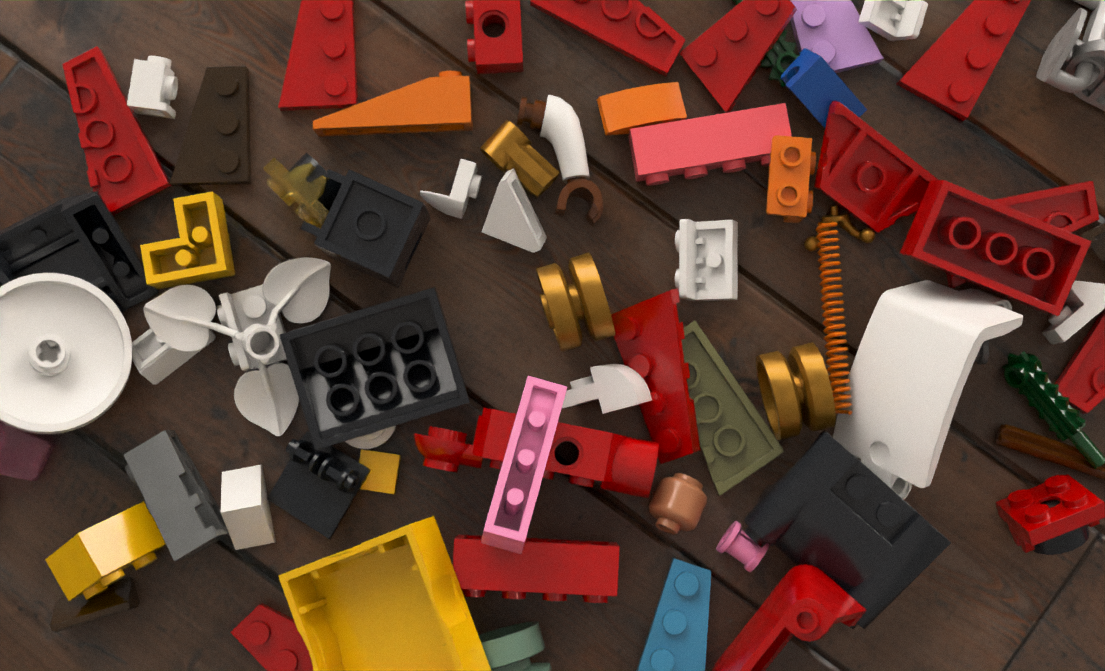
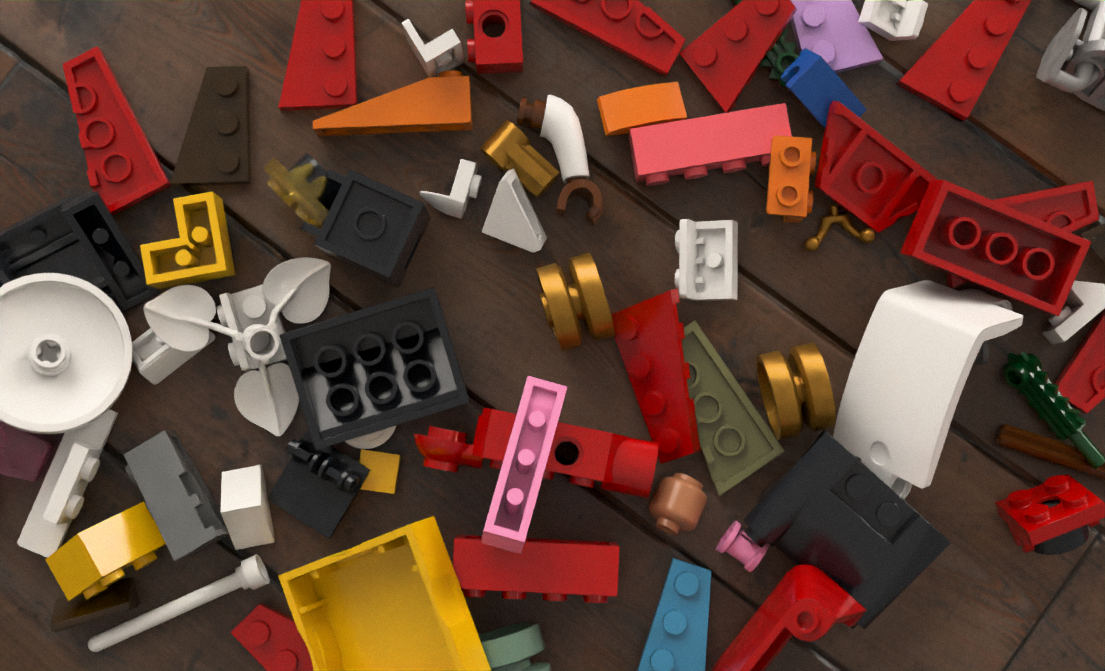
white brick [127,56,178,119] -> none
white brick [562,364,653,414] -> none
orange piece [815,222,853,415] -> none
none -> white bracket [17,409,118,558]
none -> white piece [88,554,270,652]
none -> white panel [402,19,465,77]

